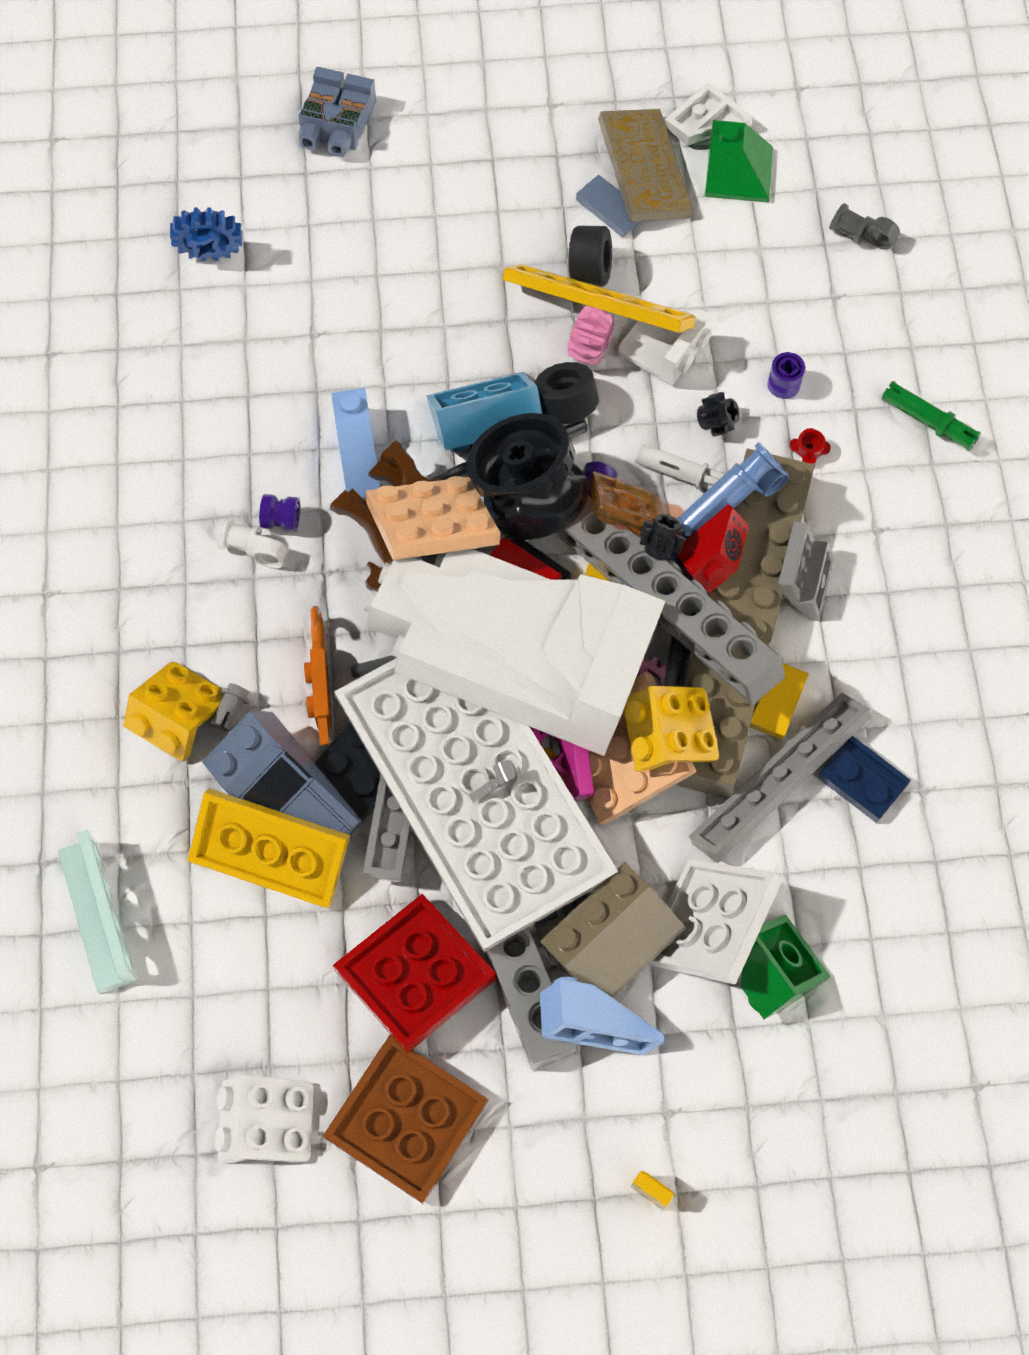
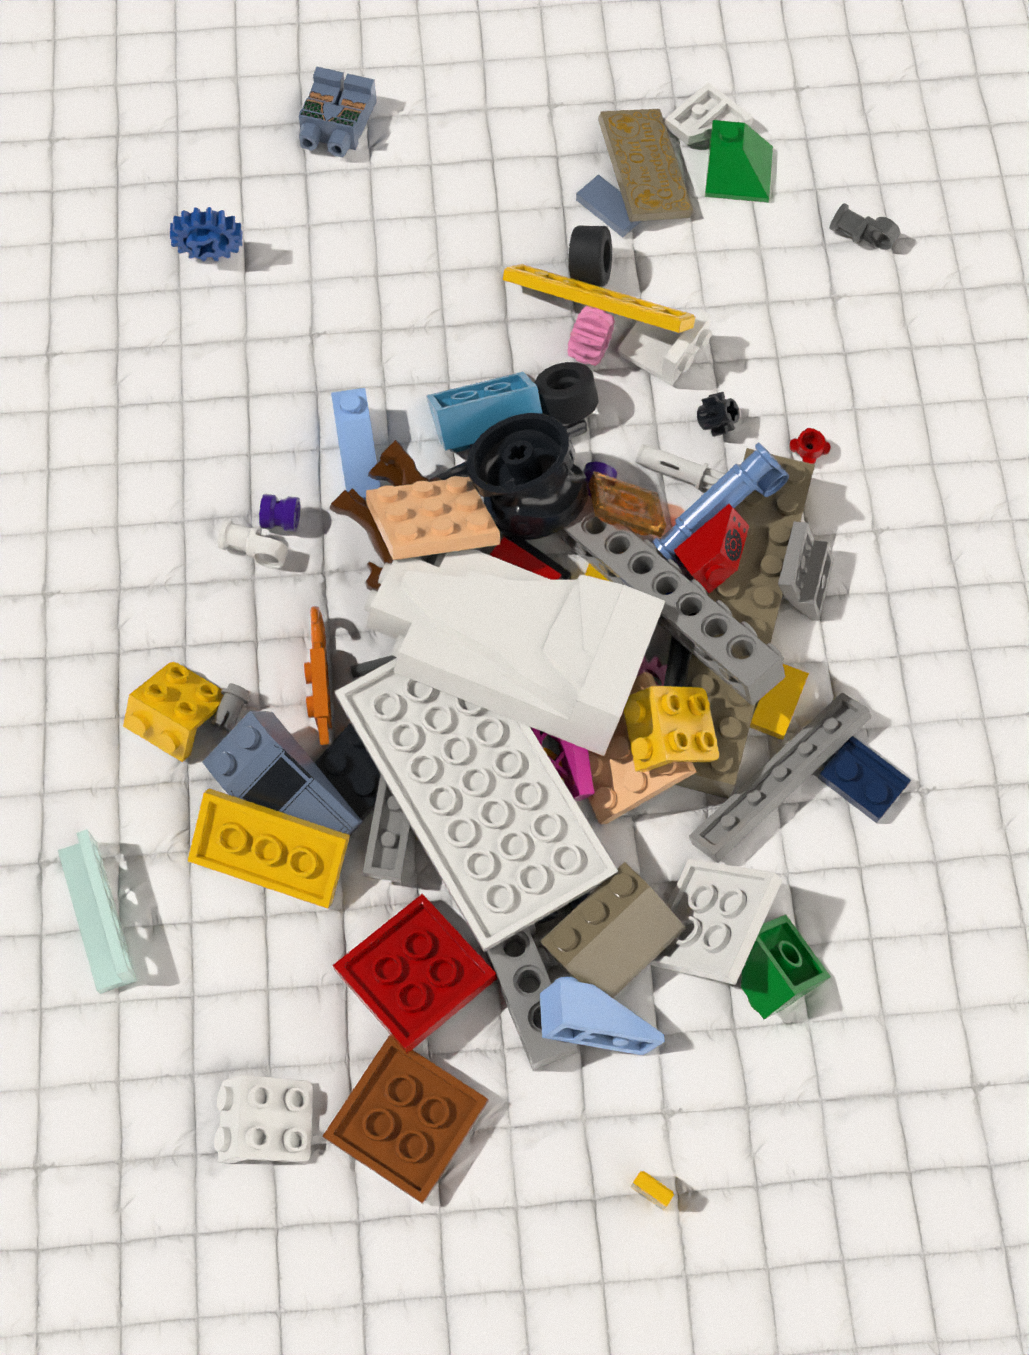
light grey hand [469,760,518,803] -> none
black gear [640,514,686,560] -> none
dark purple wheel [767,352,806,399] -> none
green pin [881,381,981,451] -> none

